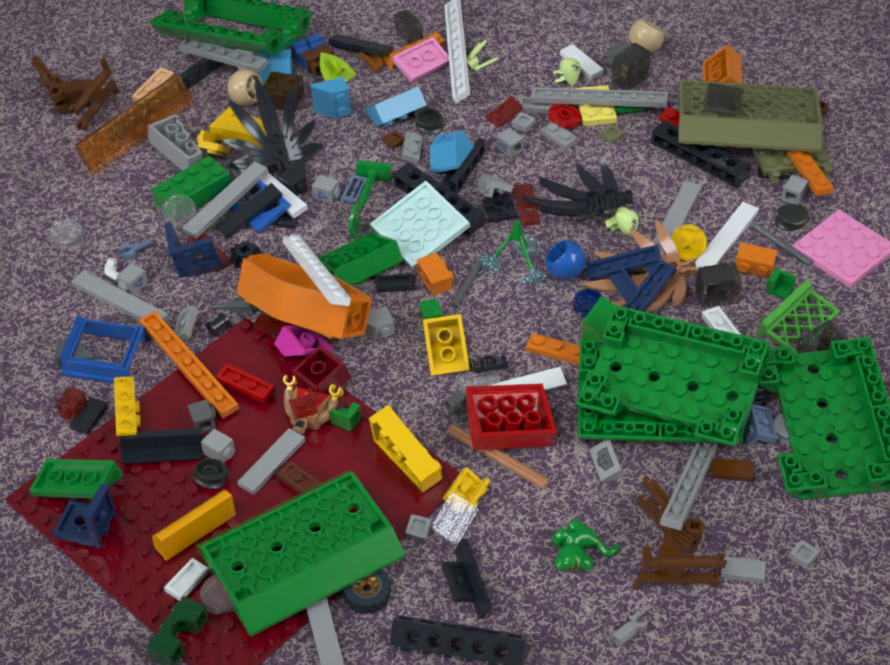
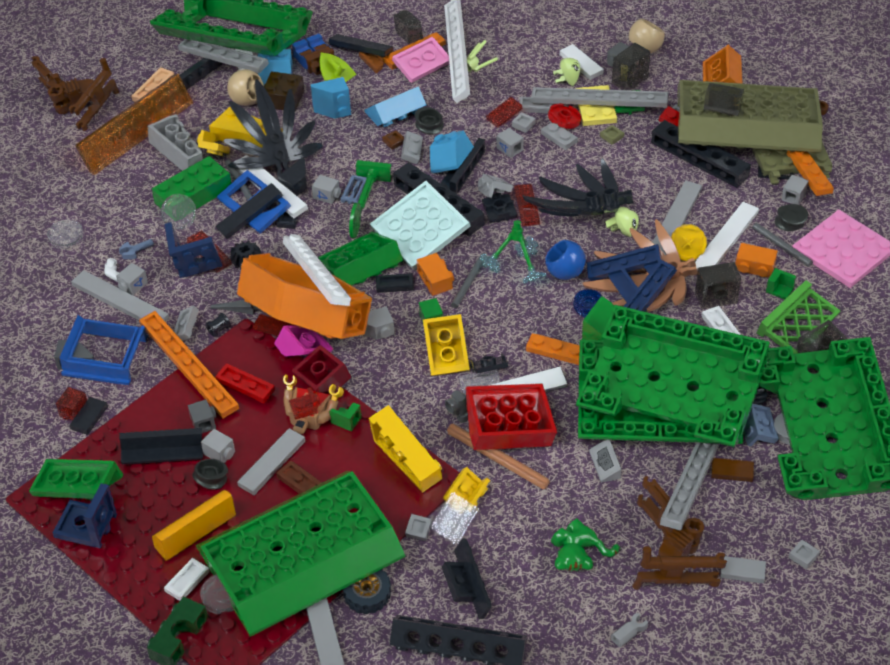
yellow bracket [114,377,141,436] -> none
light grey tile [182,162,268,239] -> none

